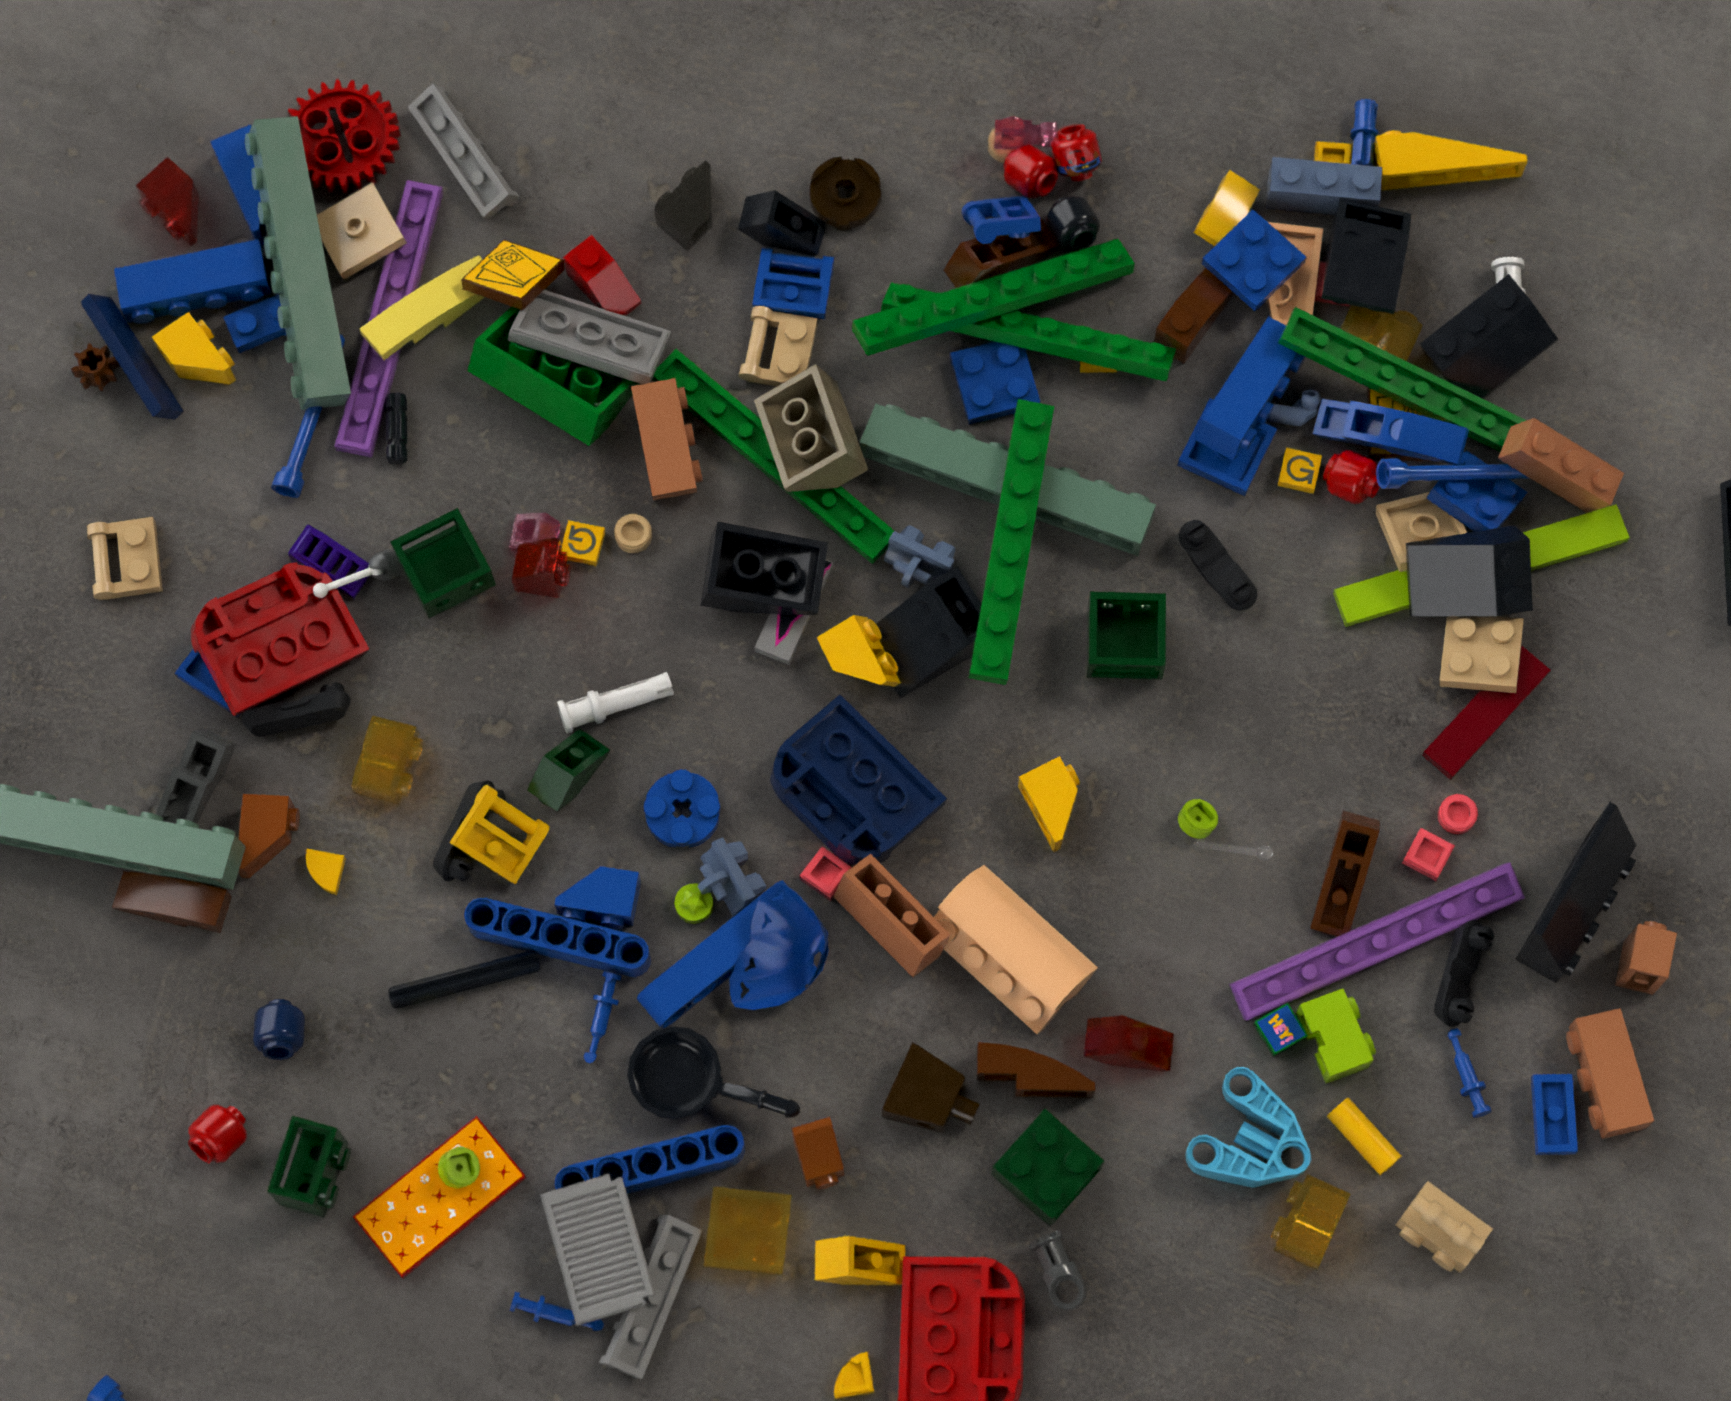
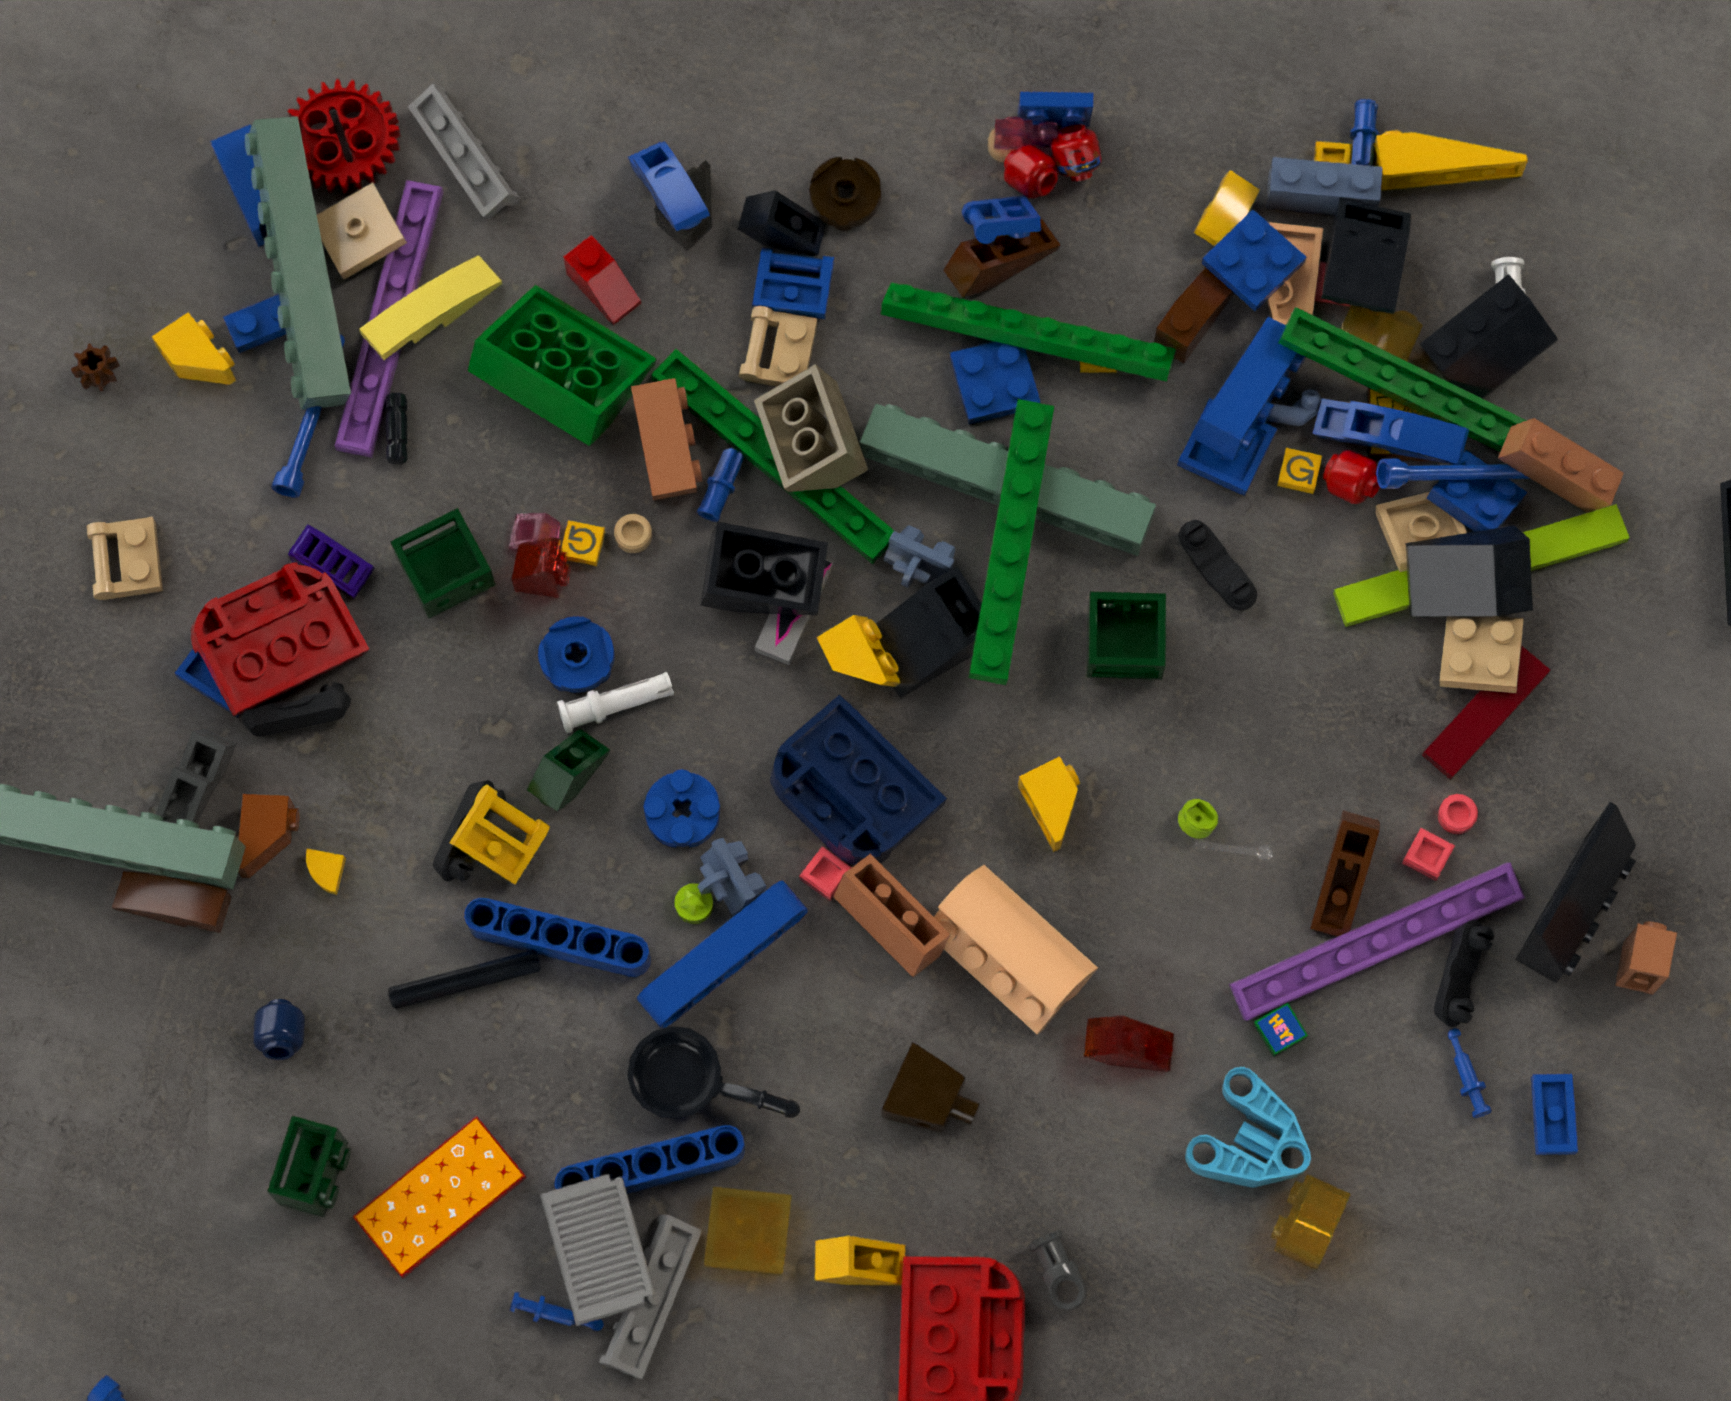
dark blue tile [81,294,184,419] -> none
blue brick [114,239,272,324] -> none
clear red slope [136,157,199,246] -> none
red head [188,1105,247,1163] -> none
hinge [313,548,401,598] -> none
clear yellow brick [351,716,423,805] -> none
lime tile [438,1147,480,1188] -> none
tile [461,240,565,310] -> none
light grey tile [508,290,671,384] -> none
blue slope [554,866,641,929] -> none
blue piece [584,971,622,1063] -> none
blue piece [730,883,829,1010] -> none
dark orange slope [792,1117,844,1190] -> none
yellow tile [834,1351,874,1399] -> none
green plate [852,238,1135,356] -> none
reddish brown slope [976,1042,1095,1098] -> none
dark green piece [991,1109,1104,1227] -> none
black head [1046,196,1100,251] -> none
lime brick [1296,988,1376,1084] -> none
yellow piece [1327,1097,1402,1176] -> none
tan brick [1395,1181,1493,1272] -> none
nougat brick [1566,1008,1654,1139] -> none
none -> blue plate [538,616,615,693]
none -> blue slope [628,141,710,231]
none -> blue axle [697,448,744,522]
none -> blue plate [1017,92,1093,131]

